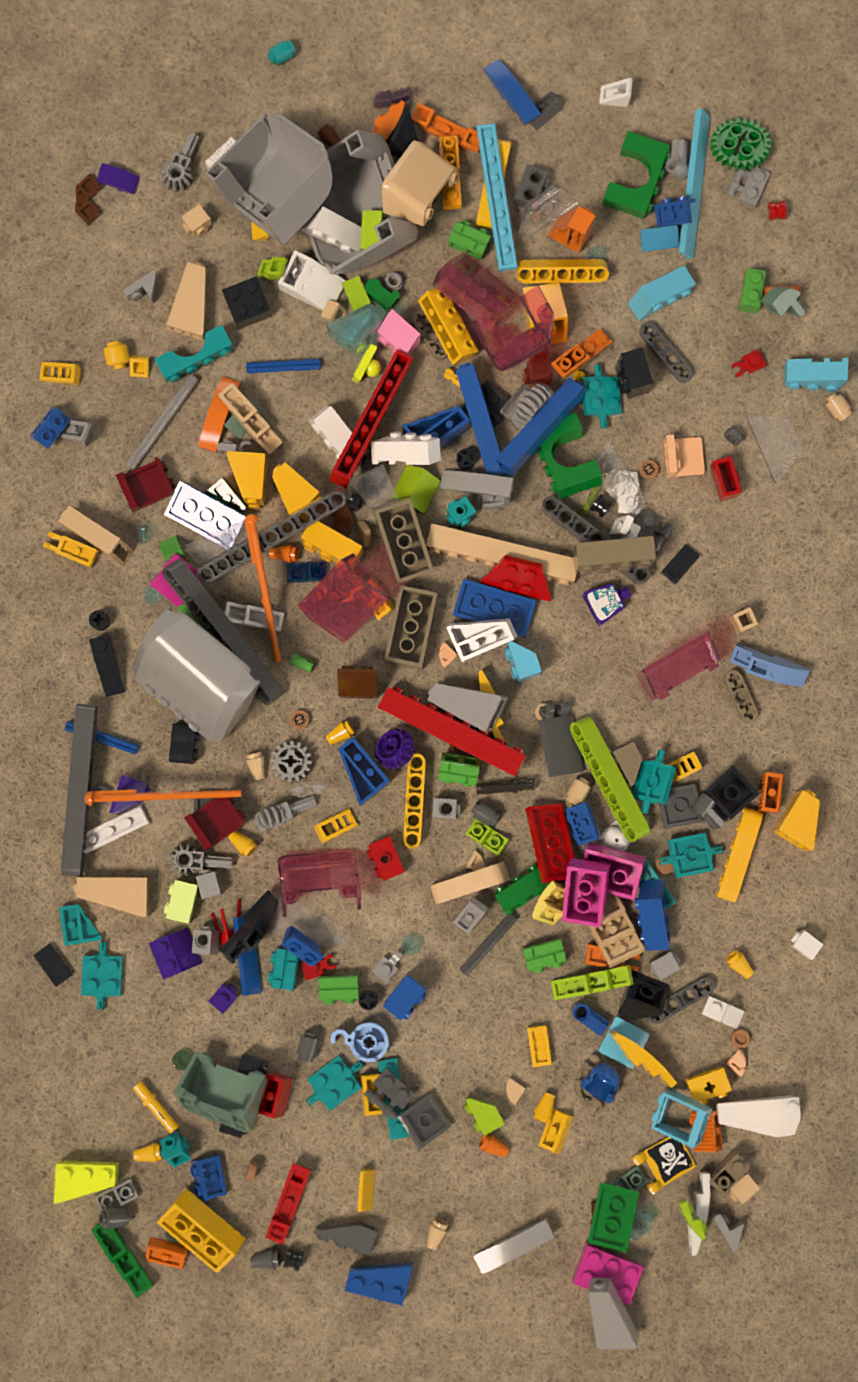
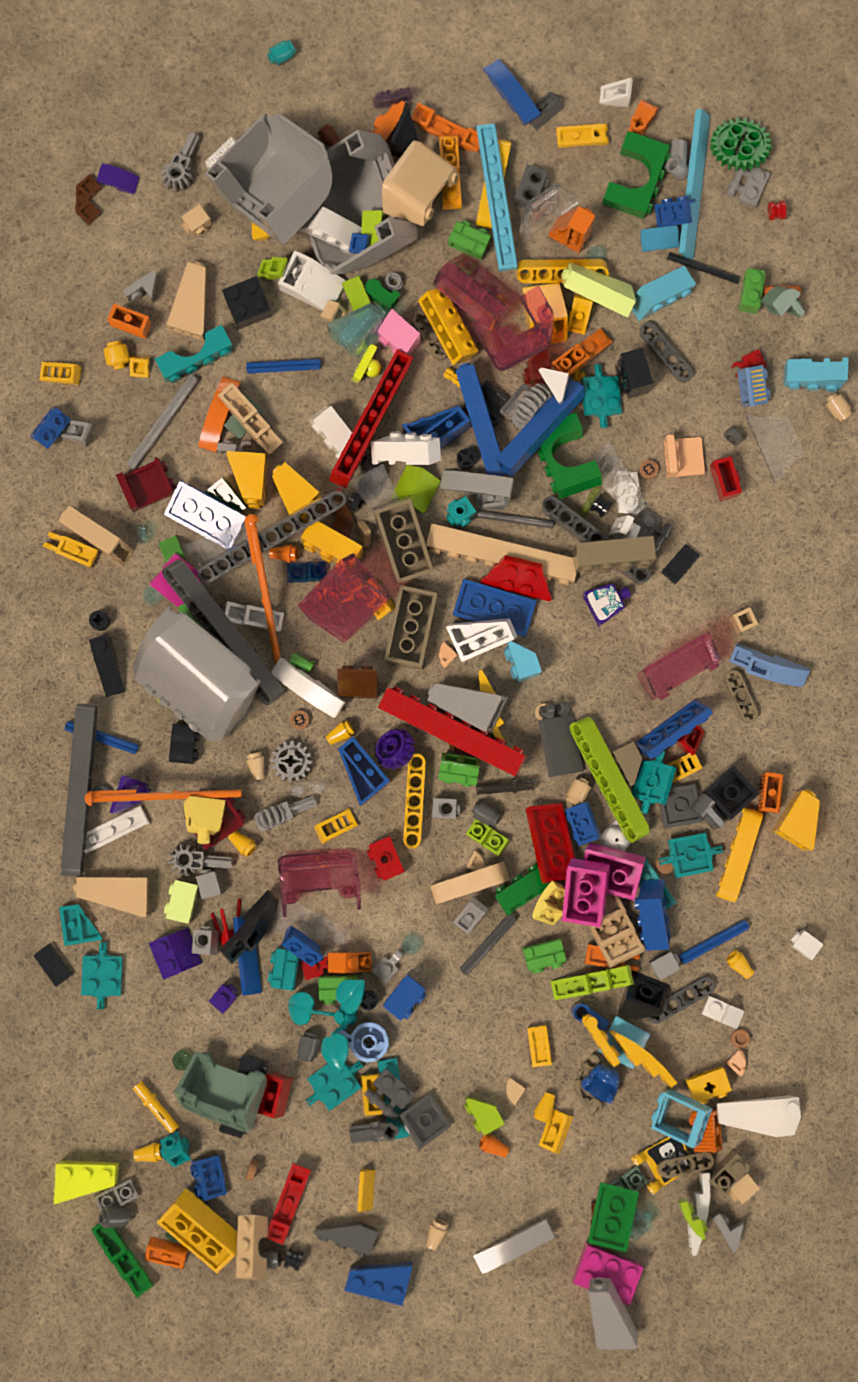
none -> orange brick [107,303,152,339]
none -> light yellow torso [183,796,225,844]
none -> tan arch [236,1215,268,1280]
none -> white slope [271,658,345,718]
none -> teal plant [288,980,365,1070]
none -> orange slope [328,952,372,973]
none -> blue tile [349,233,371,254]
none -> dark grey piece [349,1119,399,1144]
none -> flat silver bar [478,510,554,528]
none -> white slope [539,368,569,405]
none -> yellow plate [556,124,609,148]
none -> yellowish green slope [561,262,636,317]
none -> yellow slope [568,294,593,335]
none -> yellow plate [582,1014,621,1067]
none -> orange piece [629,99,659,136]
none -> blue plate [635,699,713,759]
none -> dark tan beam [657,1152,714,1178]
none -> black bar [667,252,740,284]
none -> red slope [676,724,705,756]
none -> blue axle [679,920,749,964]
none -> medium blue slope [737,365,770,407]

